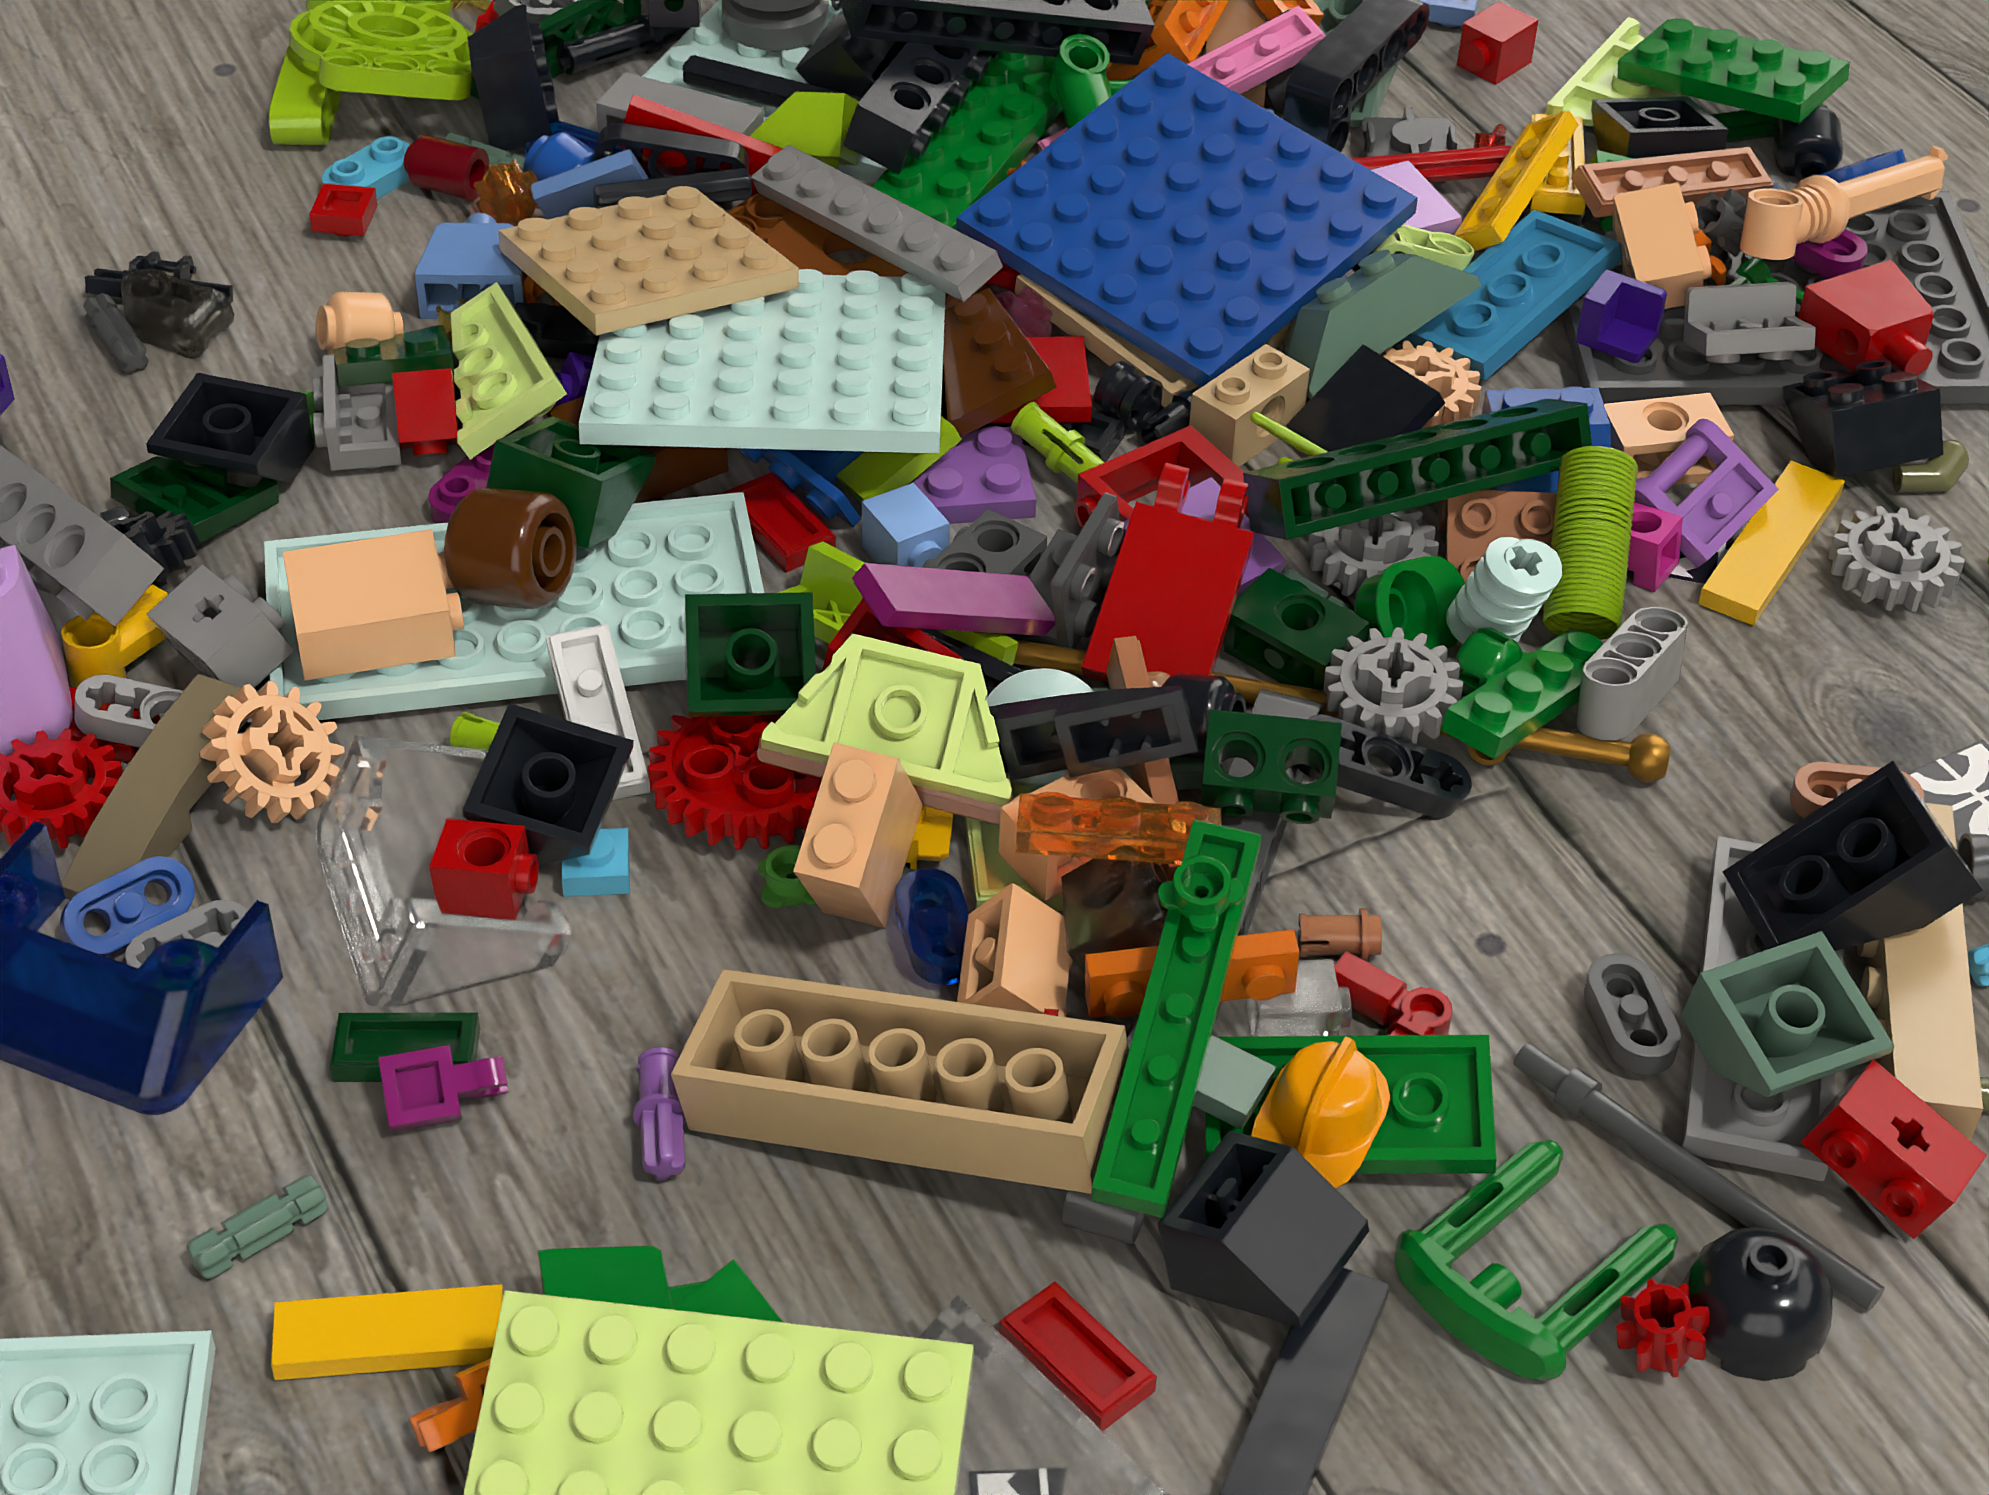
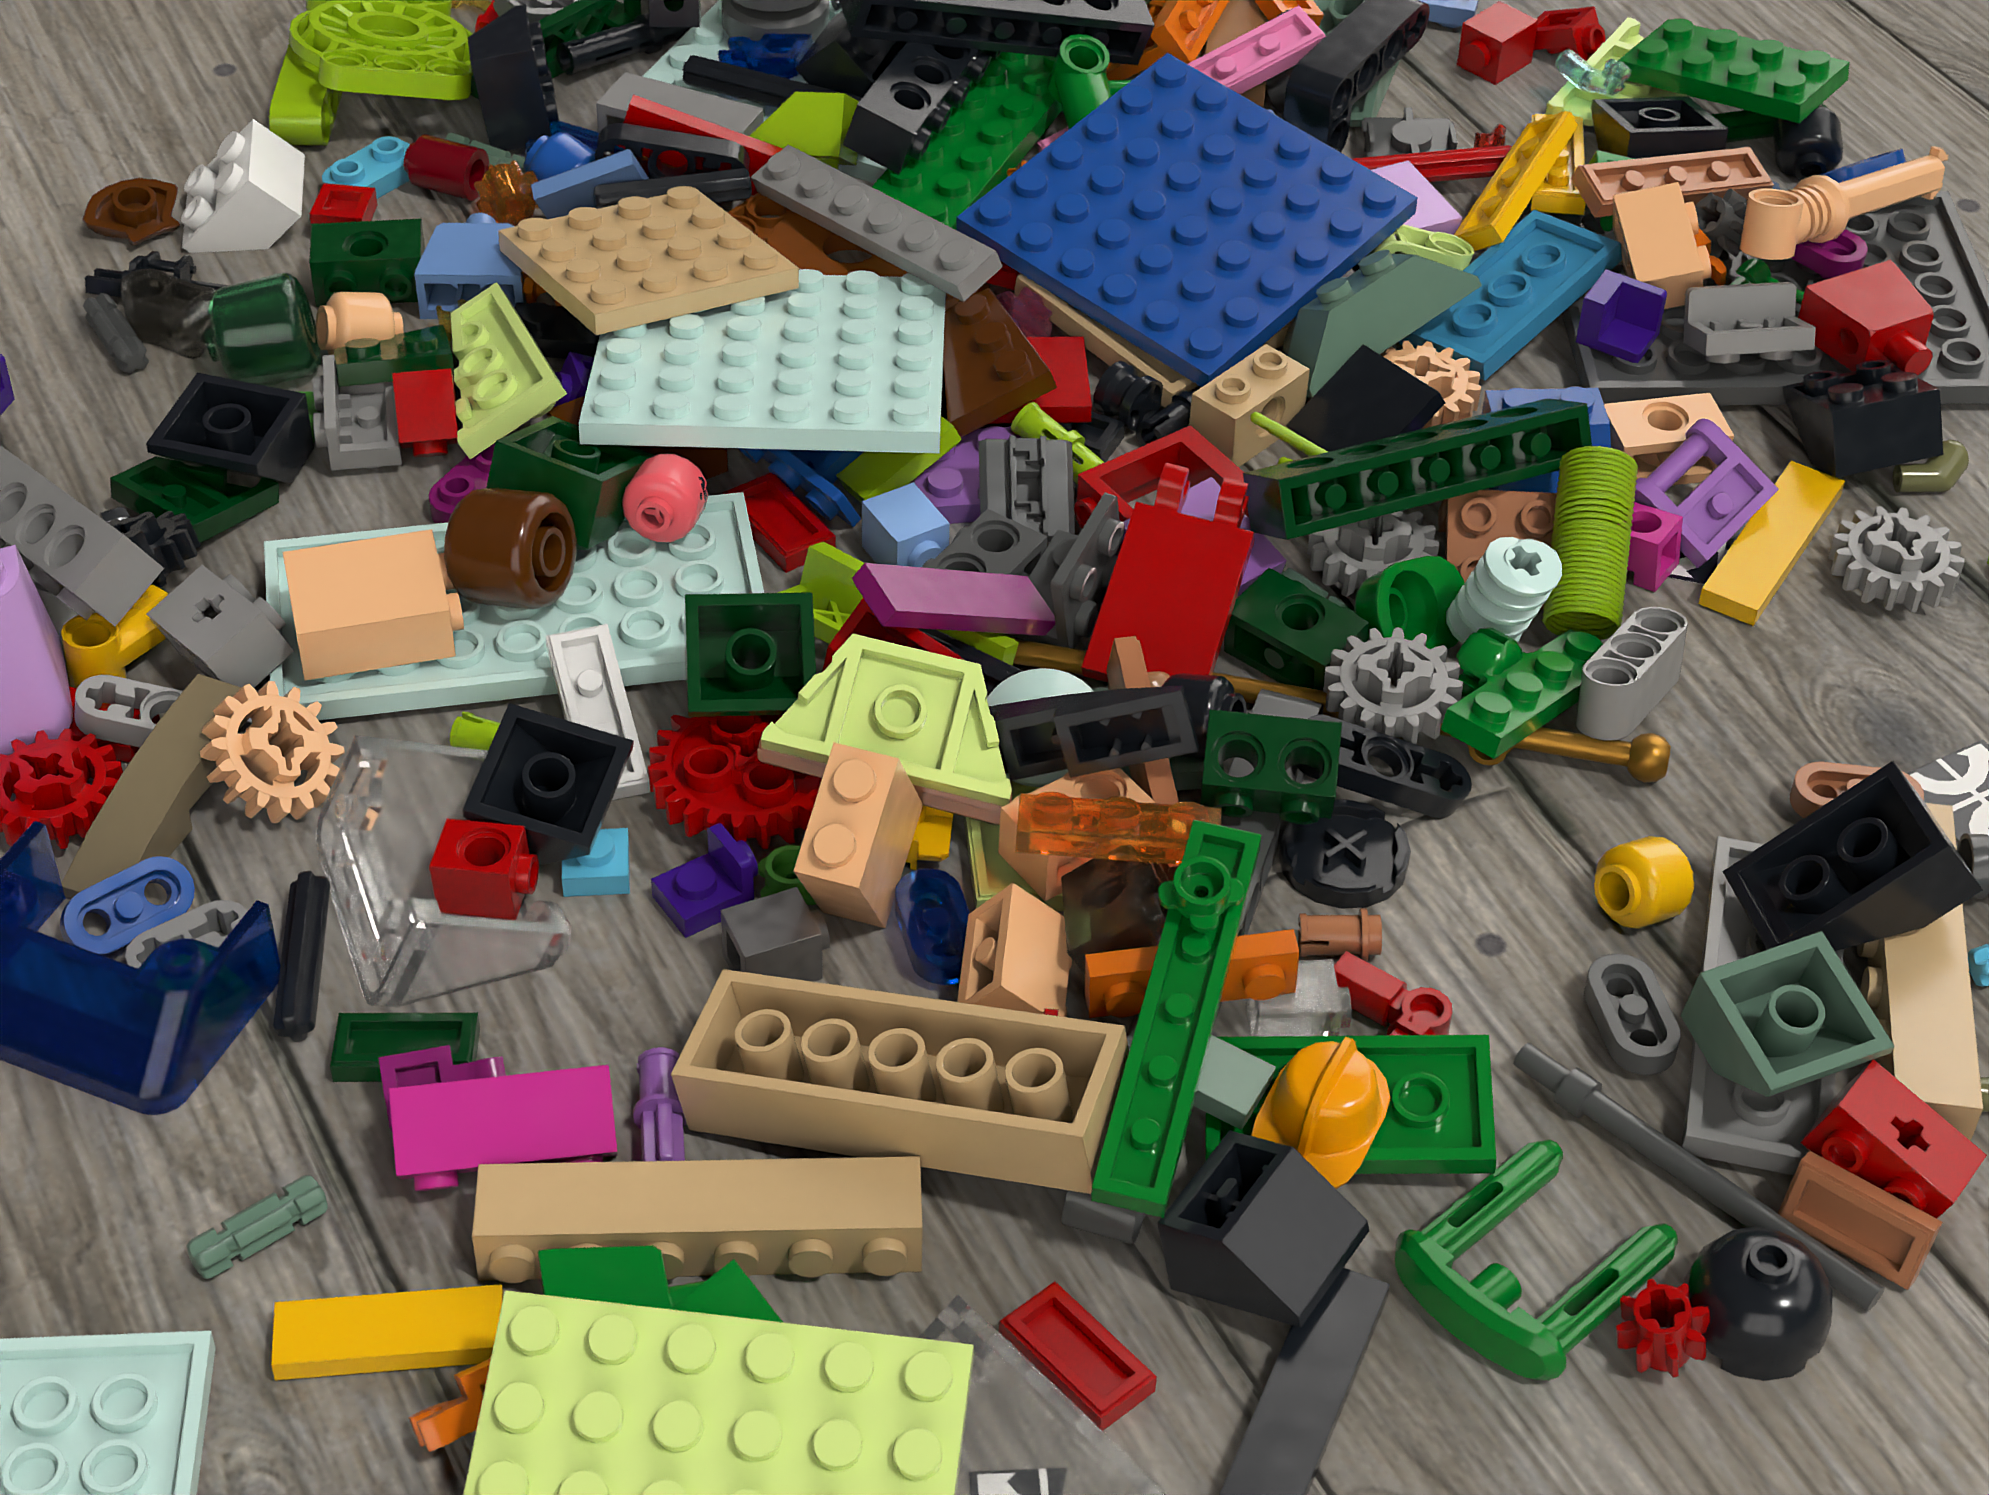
none -> reddish brown animal [83,178,180,246]
none -> white slope [181,119,305,253]
none -> clear green head [204,272,321,386]
none -> black axle [273,871,331,1042]
none -> dark green brick [309,218,425,307]
none -> dark pink brick [389,1065,617,1191]
none -> tan brick [472,1156,922,1283]
none -> coral head [622,454,709,542]
none -> dark purple bracket [651,823,758,938]
none -> clear blue plate [718,34,813,79]
none -> flat silver brick [721,887,830,982]
none -> dark grey piece [978,435,1075,542]
none -> black tile [1278,799,1411,909]
none -> red bracket [1534,6,1606,72]
none -> clear light blue arm [1555,49,1631,95]
none -> yellow head [1594,836,1694,929]
none -> nougat tile [1778,1151,1943,1290]

